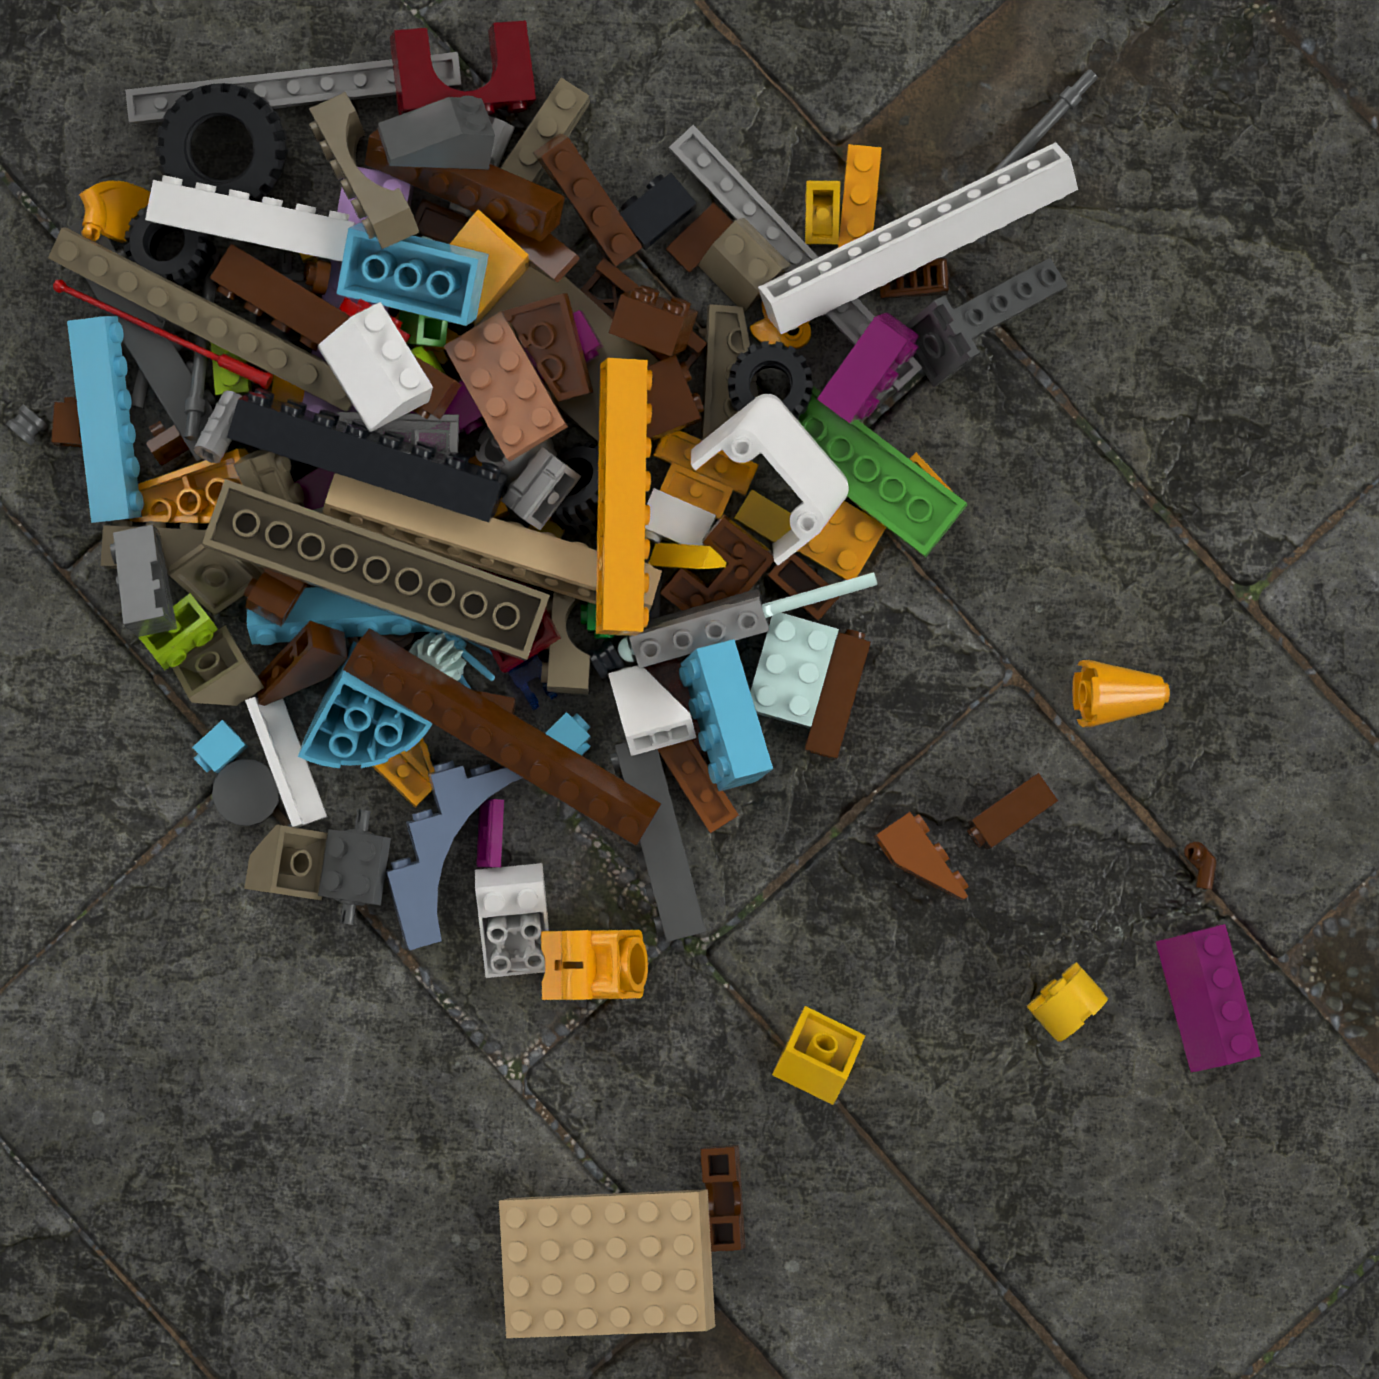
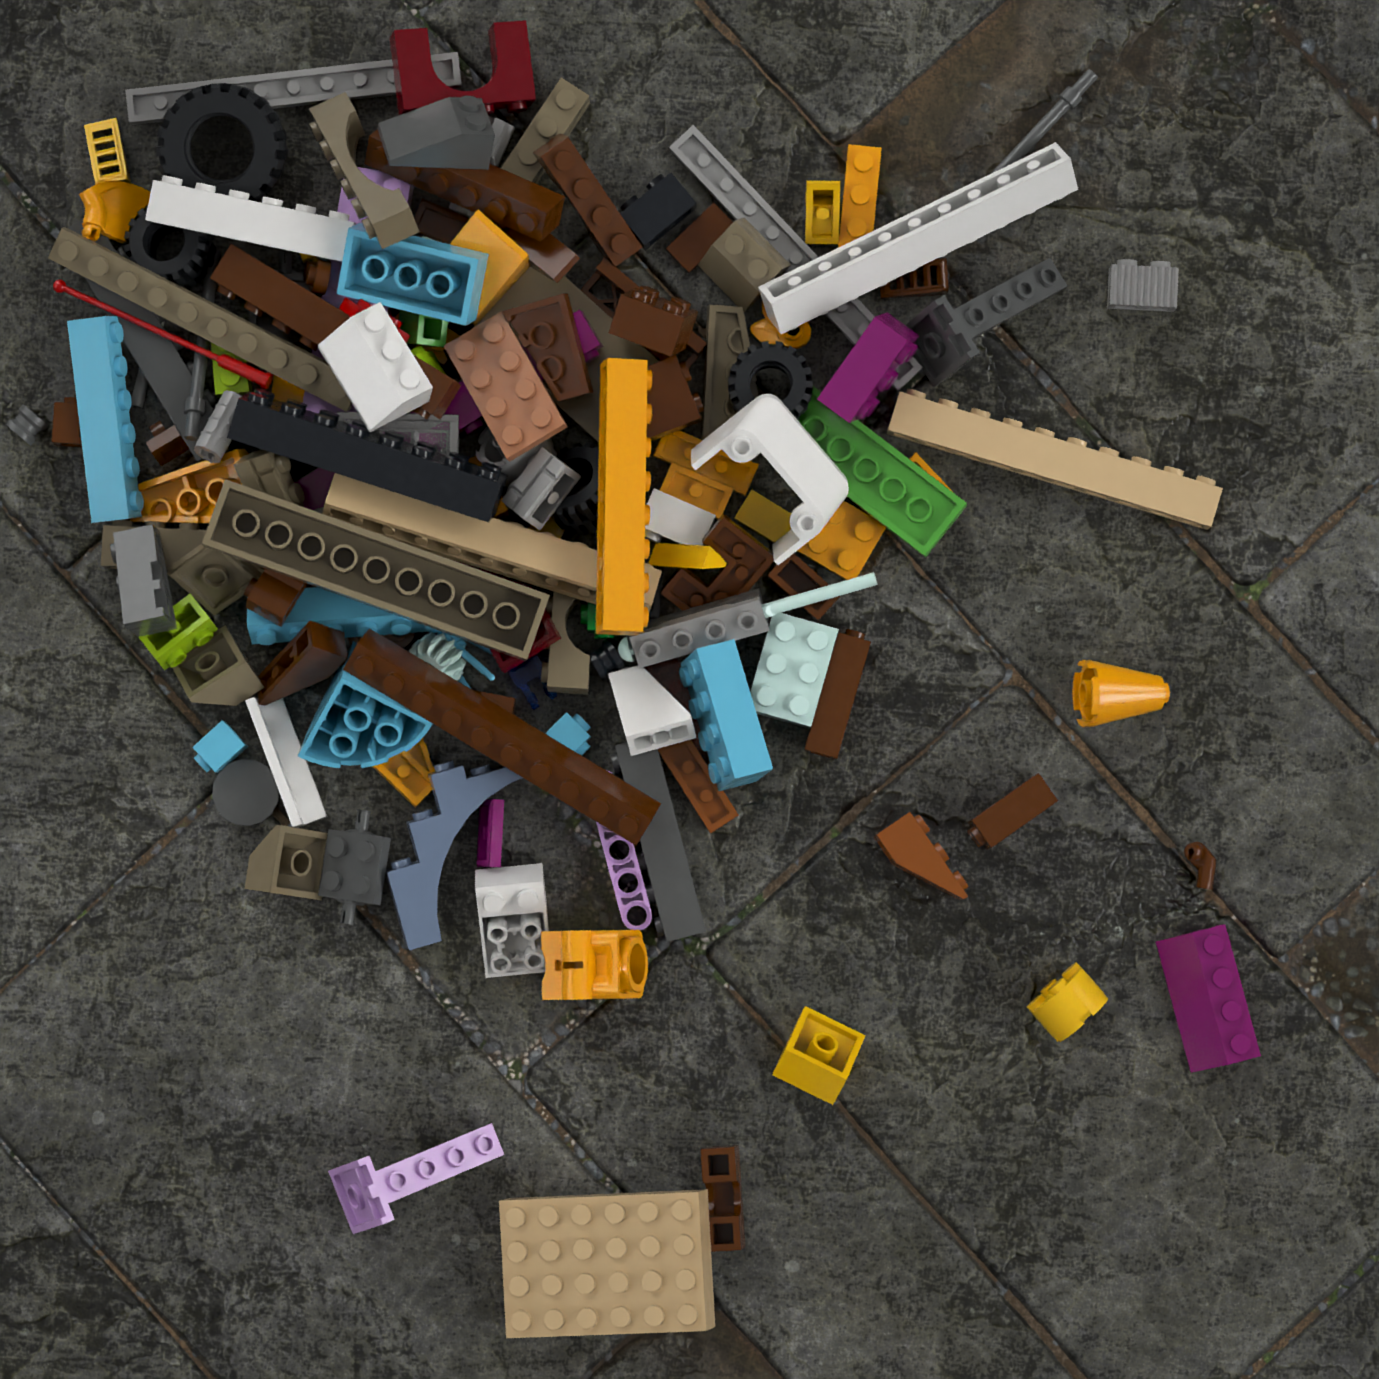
none -> yellow slope [84,118,131,184]
none -> lavender bracket [328,1123,504,1234]
none -> lavender beam [596,770,652,931]
none -> tan brick [887,389,1223,530]
none -> light grey brick [1107,259,1179,312]

